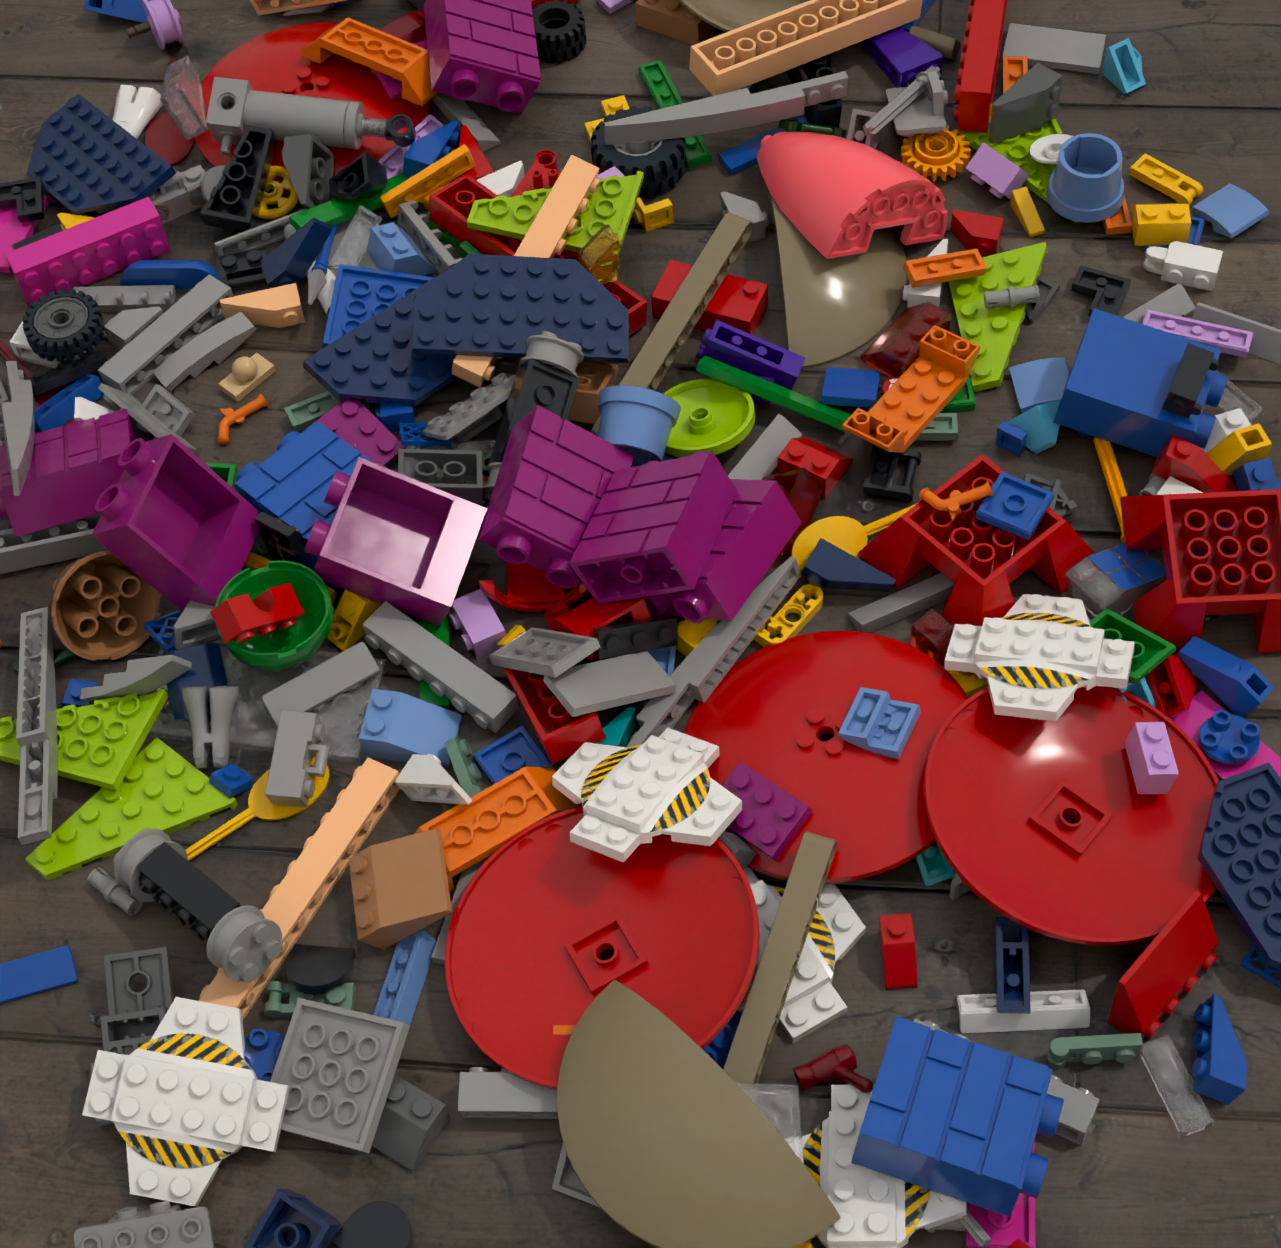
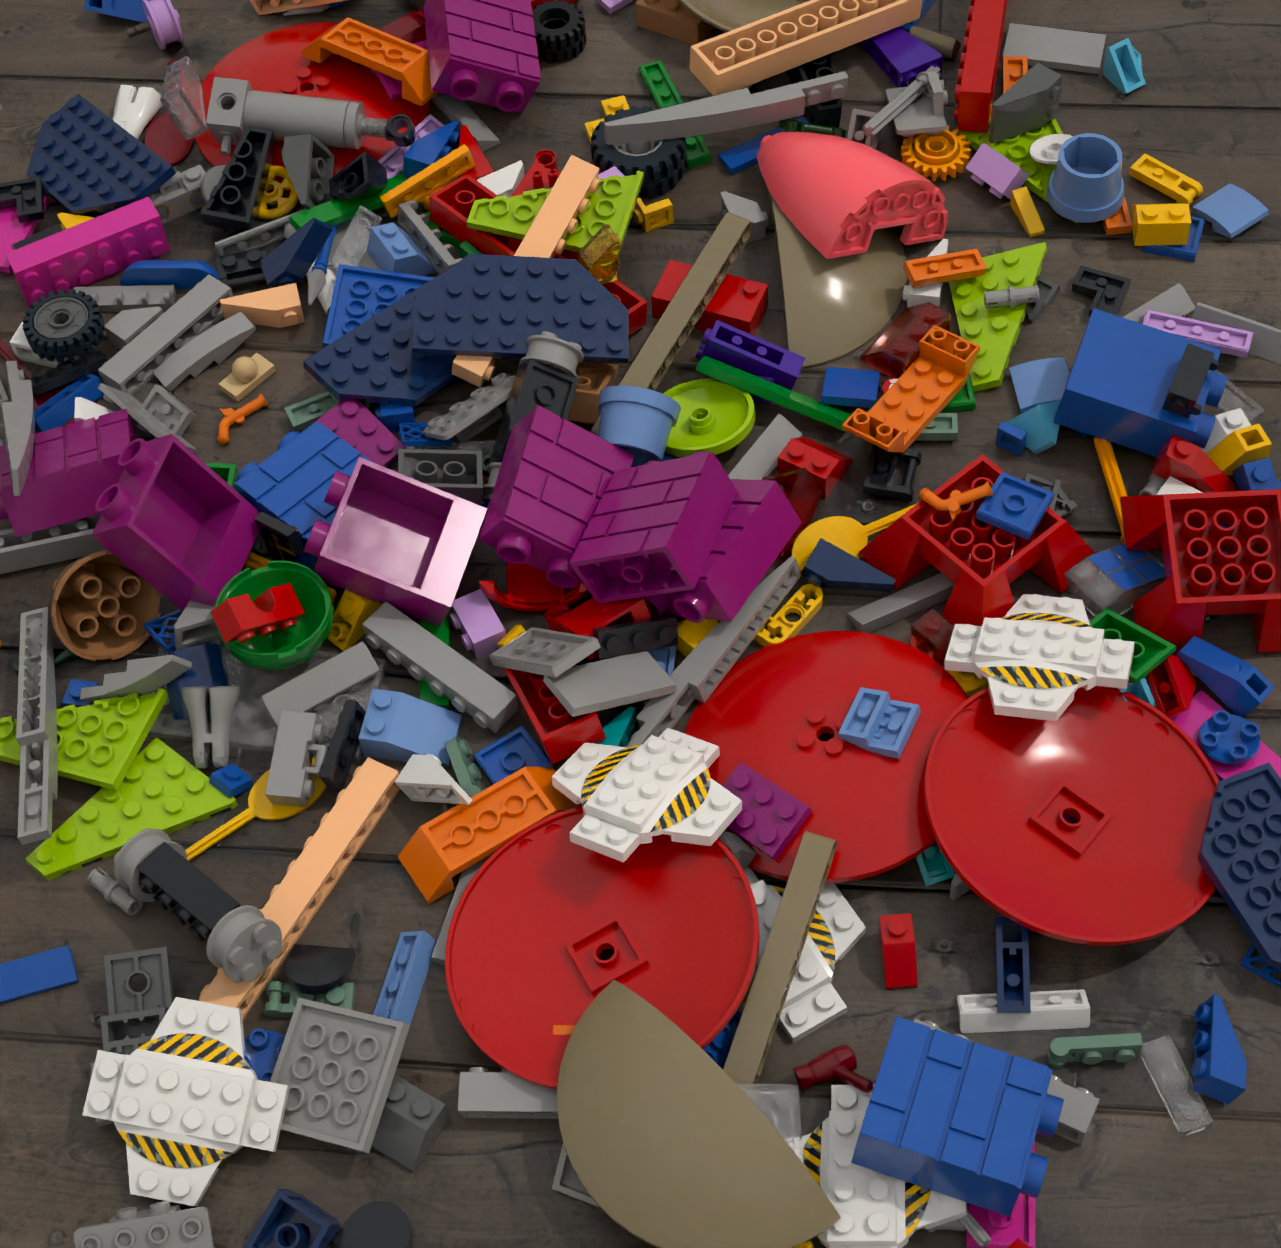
medium nougat slope [348,828,452,950] -> none
red slope [950,209,1004,256] -> none
red slope [1108,890,1219,1042] -> none
lavender brick [1124,722,1179,794] -> none
white hinge [1143,241,1223,291] -> none
none -> black plate [319,700,366,792]

